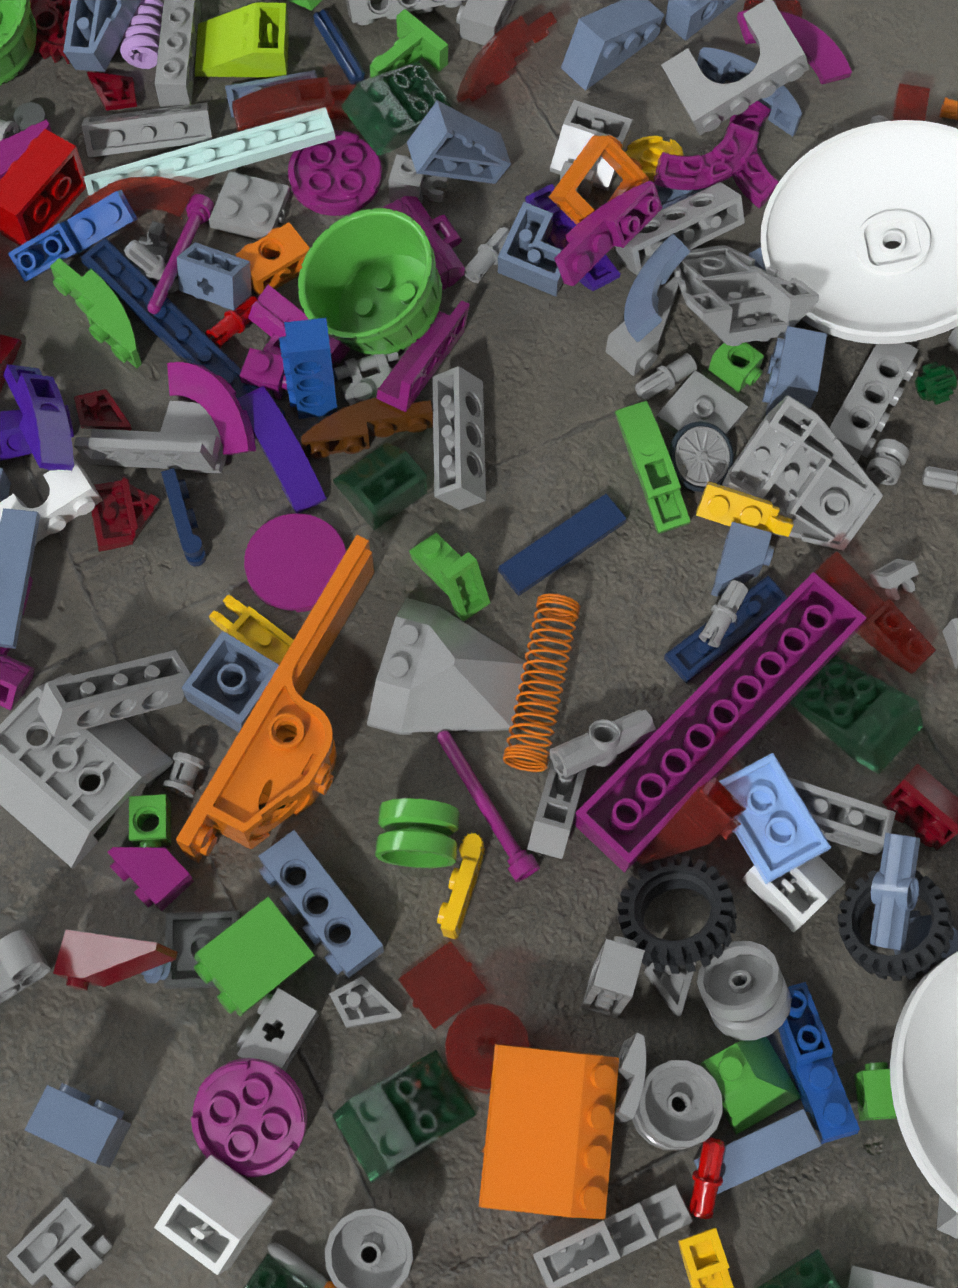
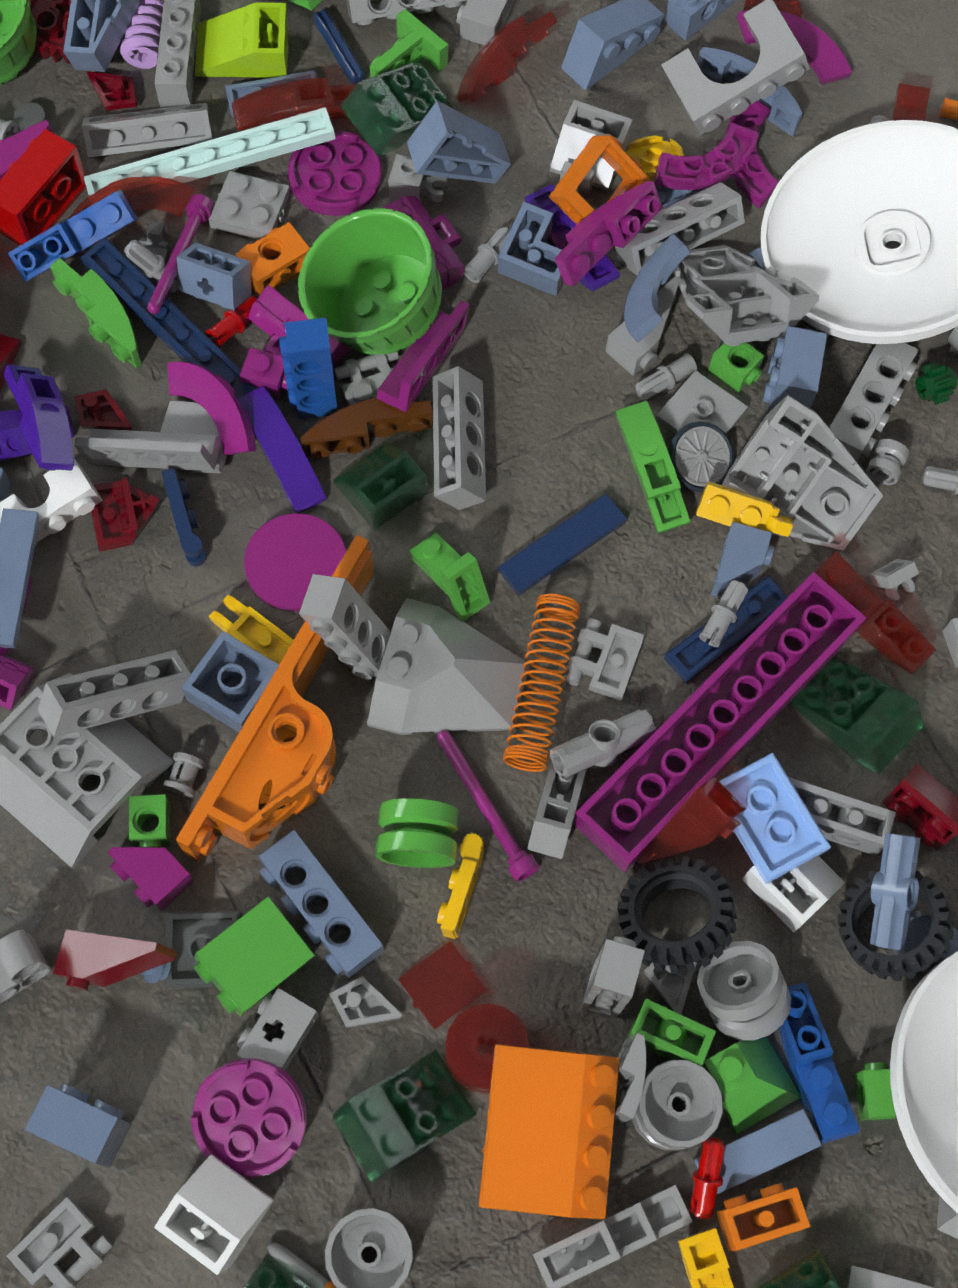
none -> light grey brick [299,574,391,680]
none -> light grey plate [565,618,645,701]
none -> bright green brick [626,999,716,1066]
none -> orange brick [716,1183,811,1251]

